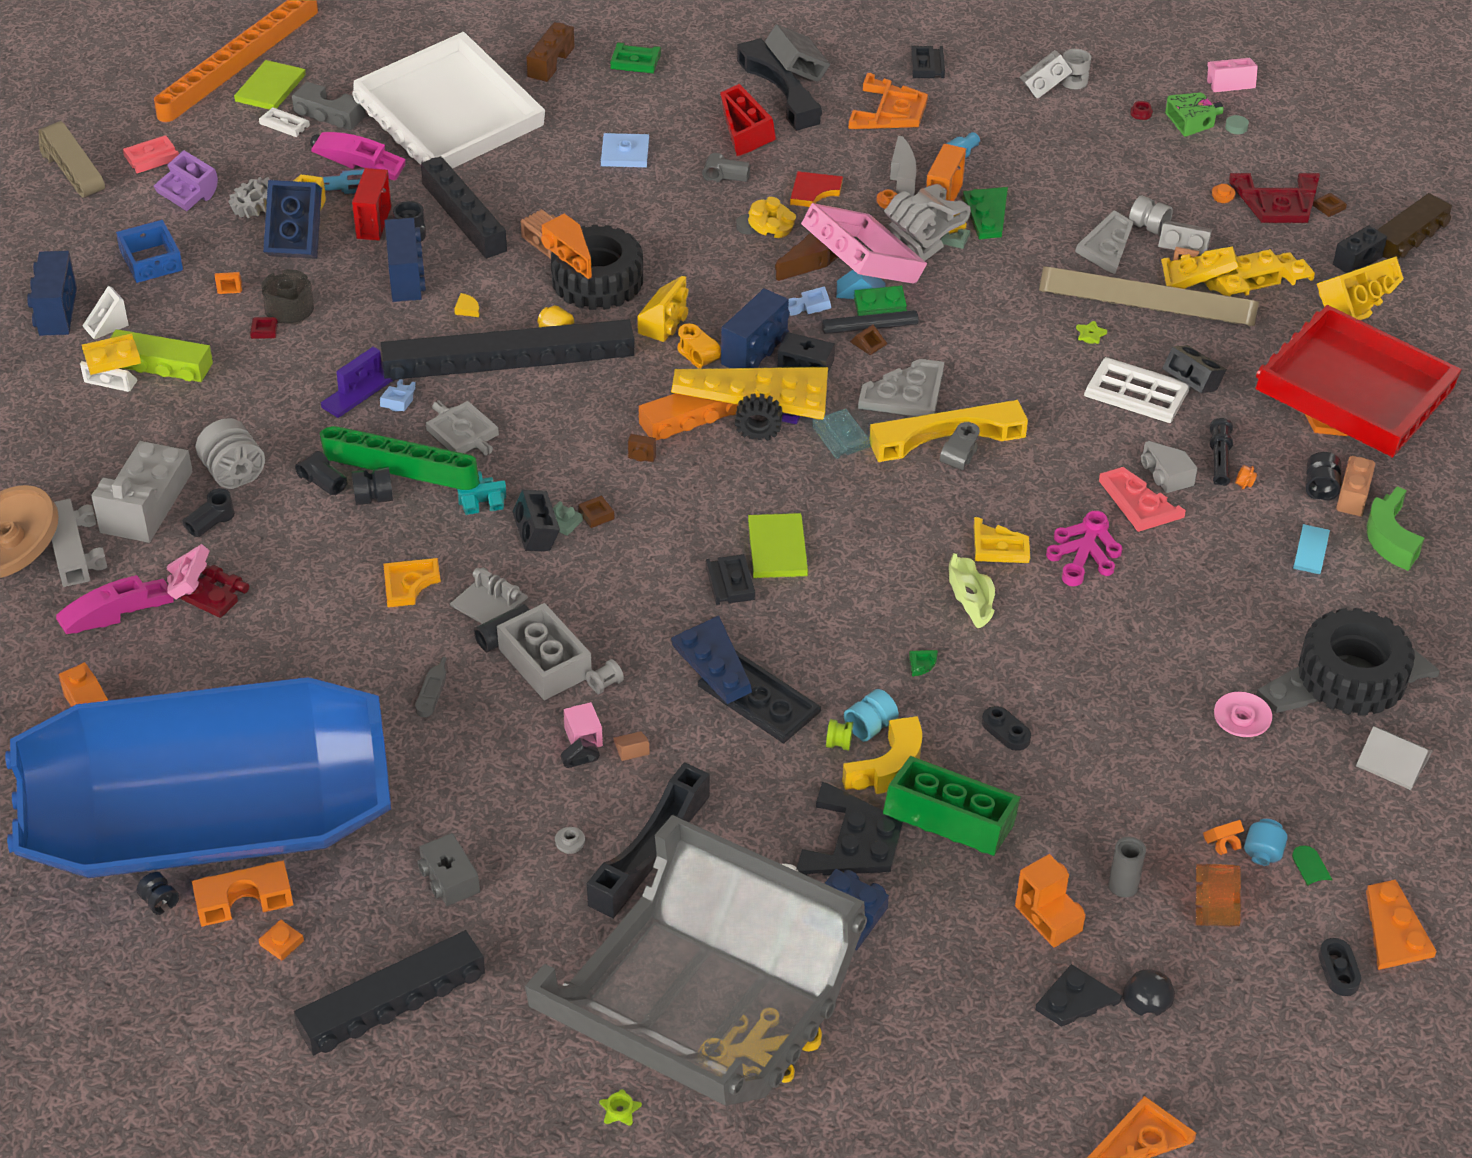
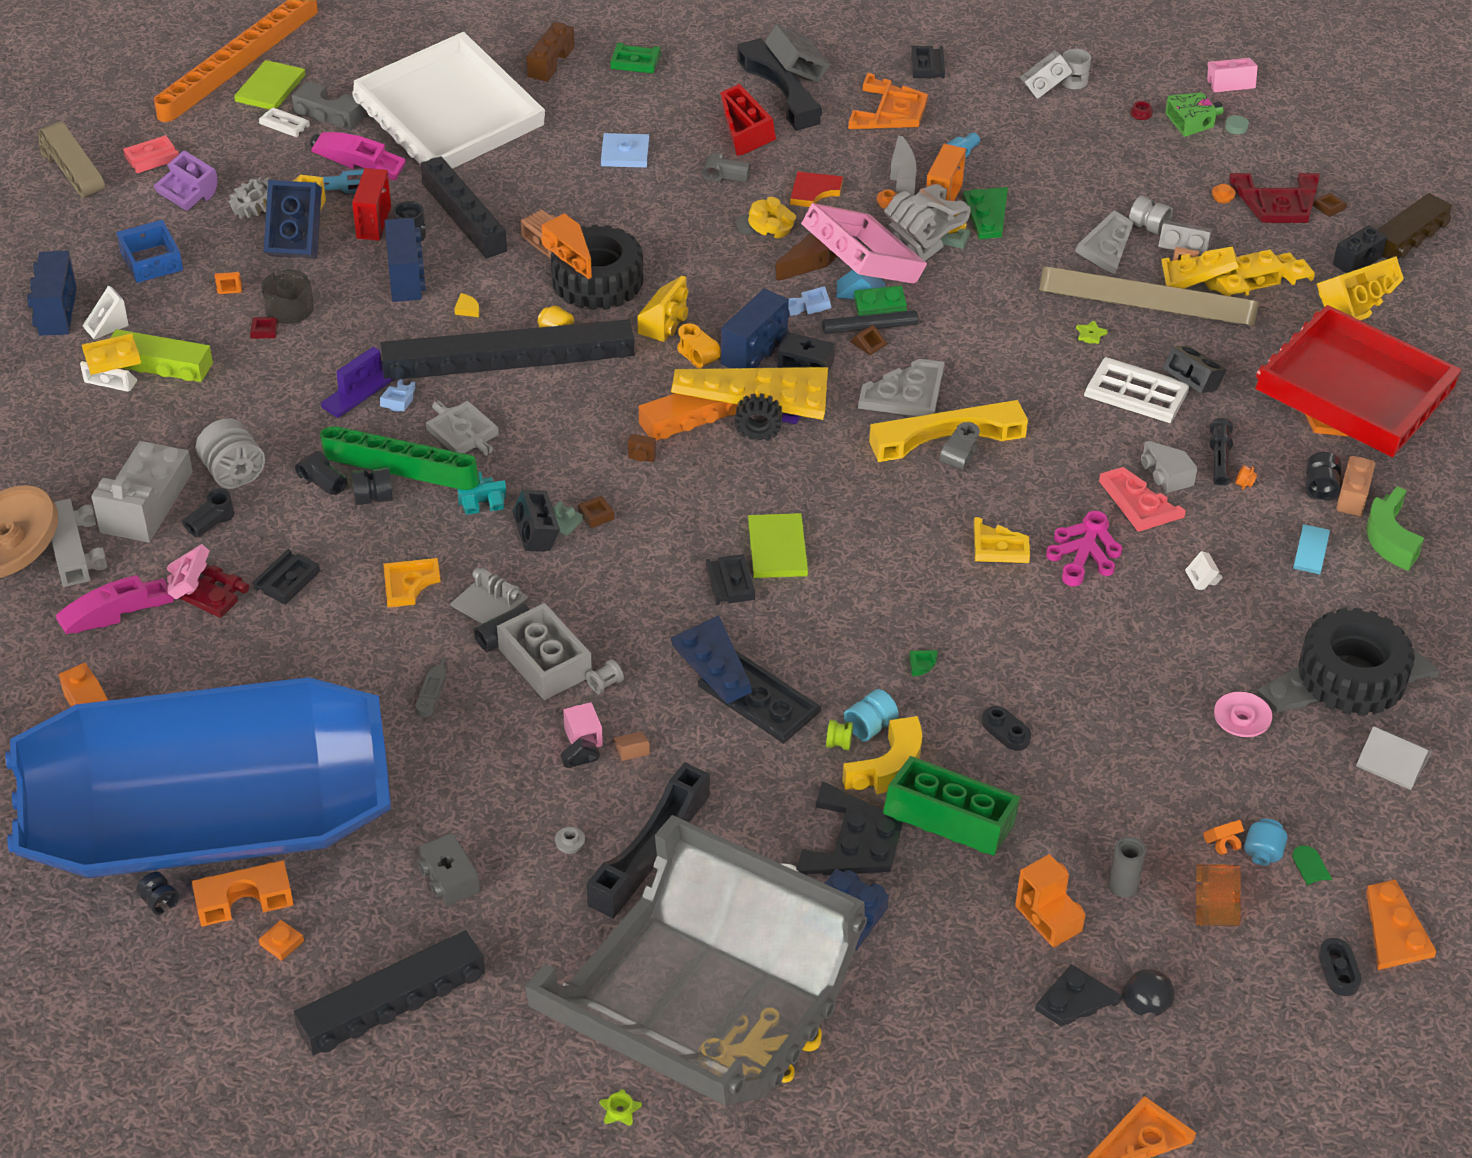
clear light blue plate [813,408,870,459] -> none
yellowish green piece [949,553,995,628] -> none
none -> black plate [253,549,320,605]
none -> white tile [1185,551,1223,590]

